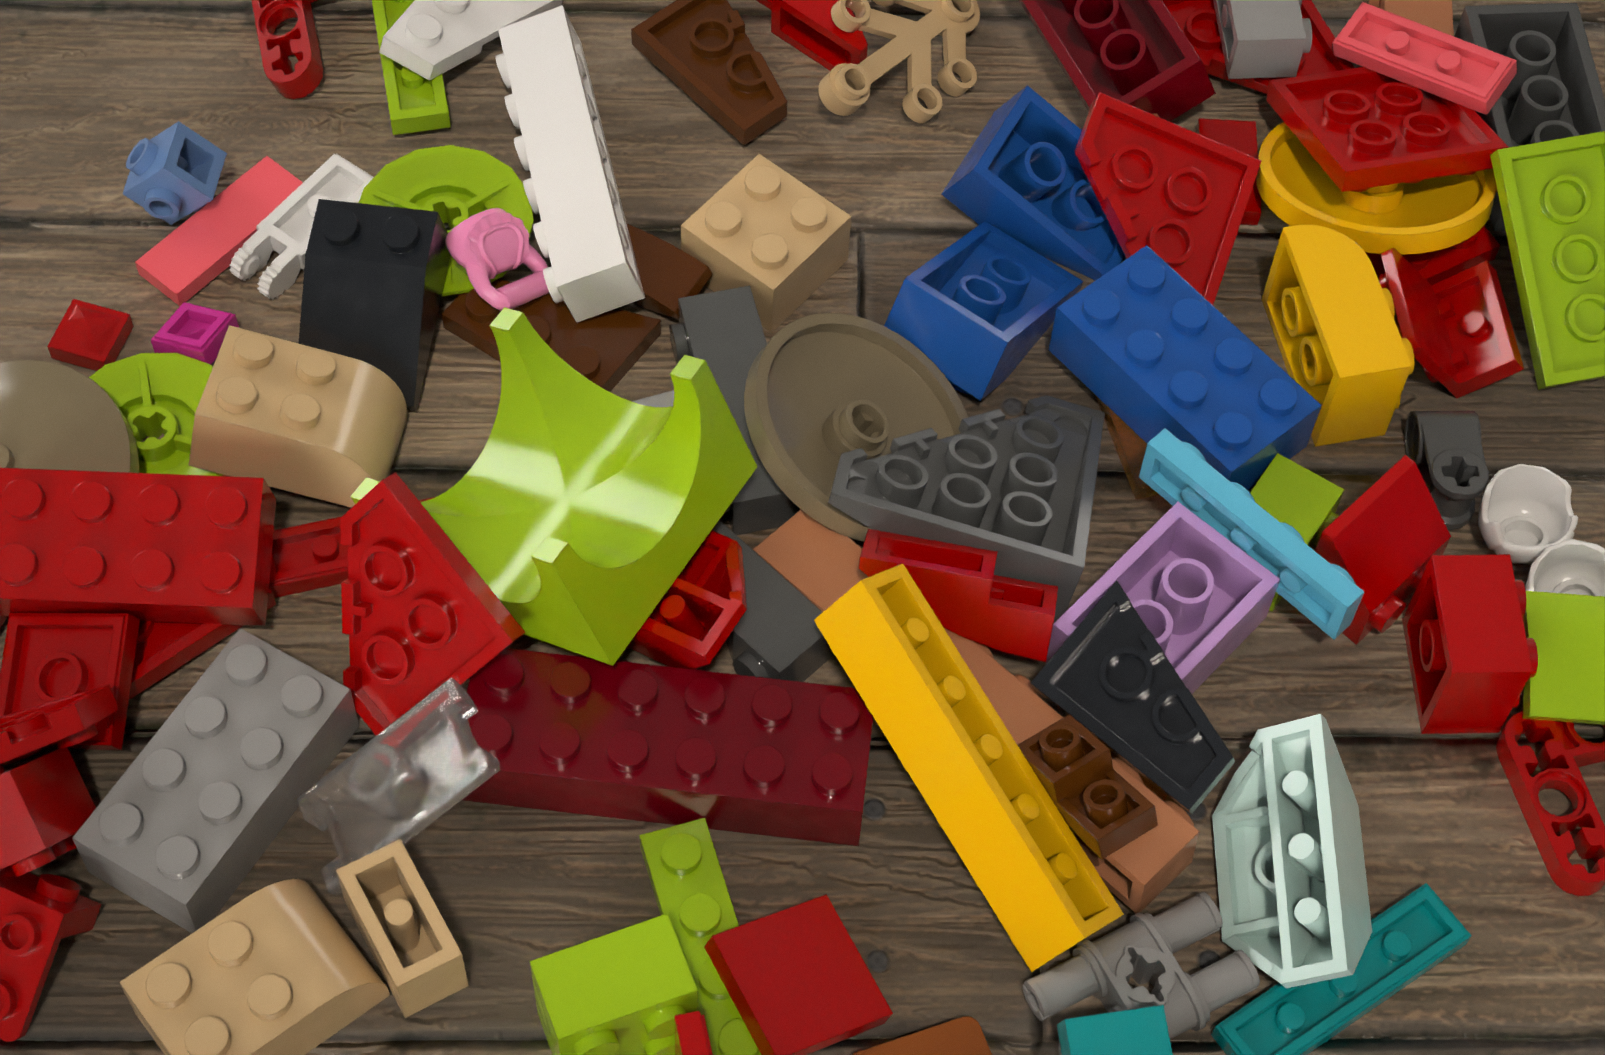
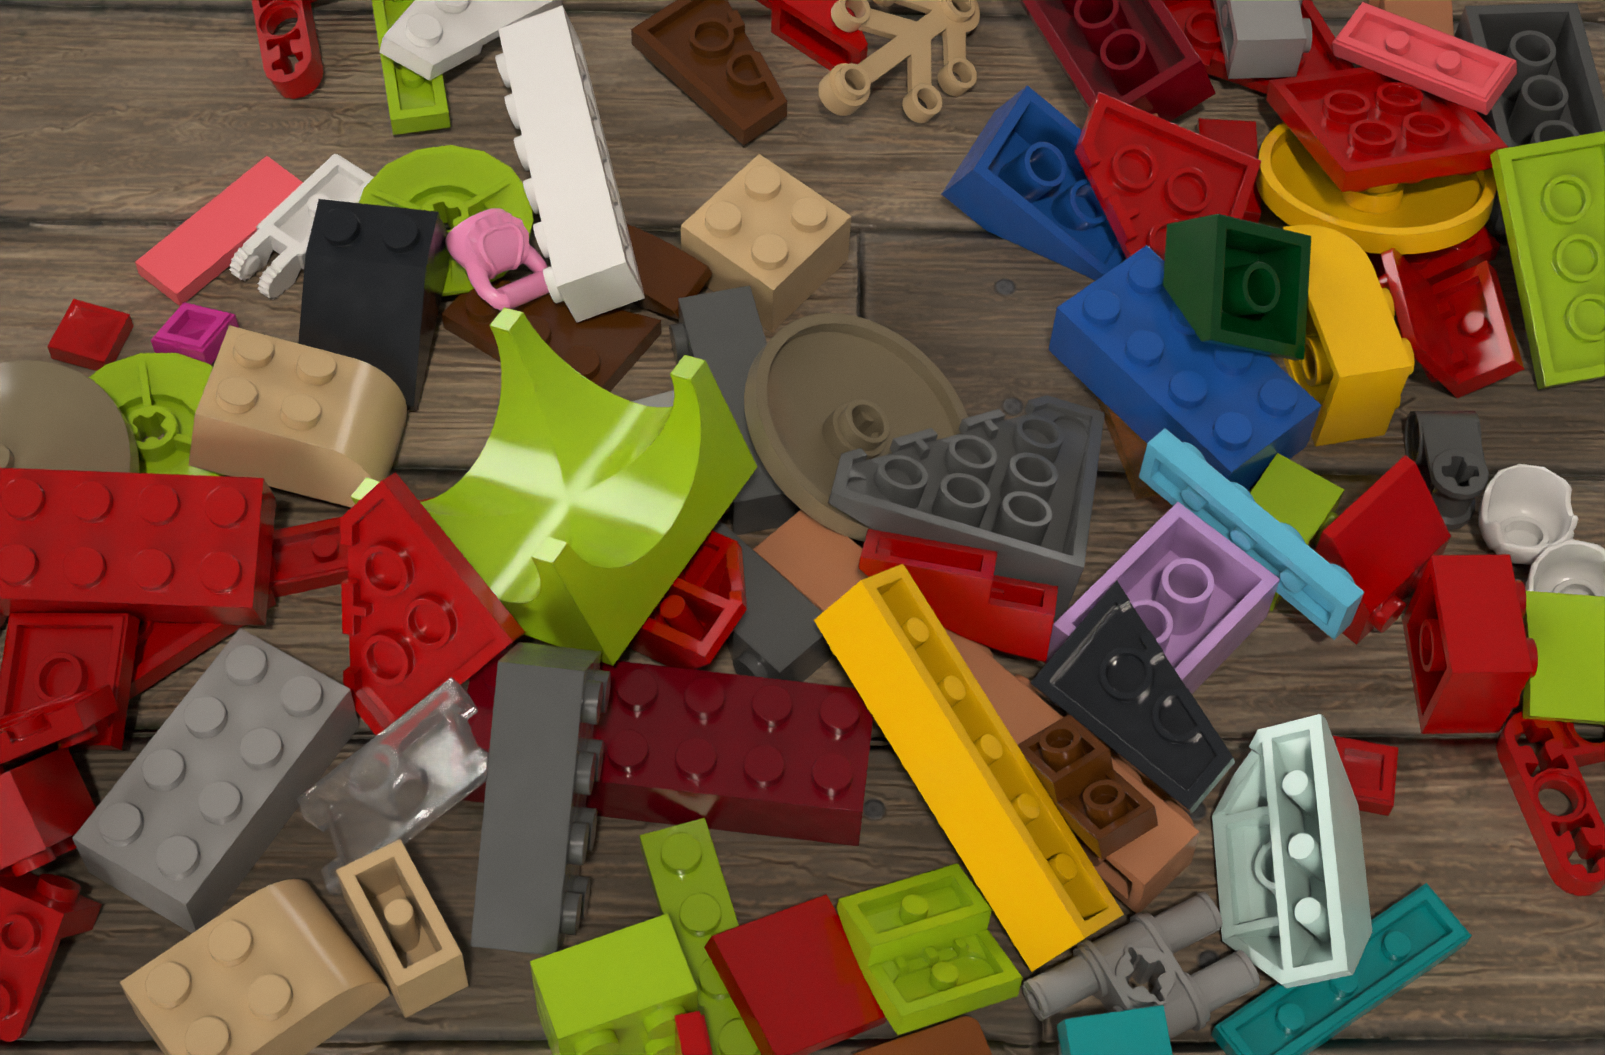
medium blue brick [123,121,227,225] -> none
blue slope [884,221,1084,401] -> none
none -> dark grey brick [470,642,611,955]
none -> lime slope [837,863,1023,1036]
none -> dark green slope [1163,214,1311,361]
none -> red tile [1333,736,1399,816]

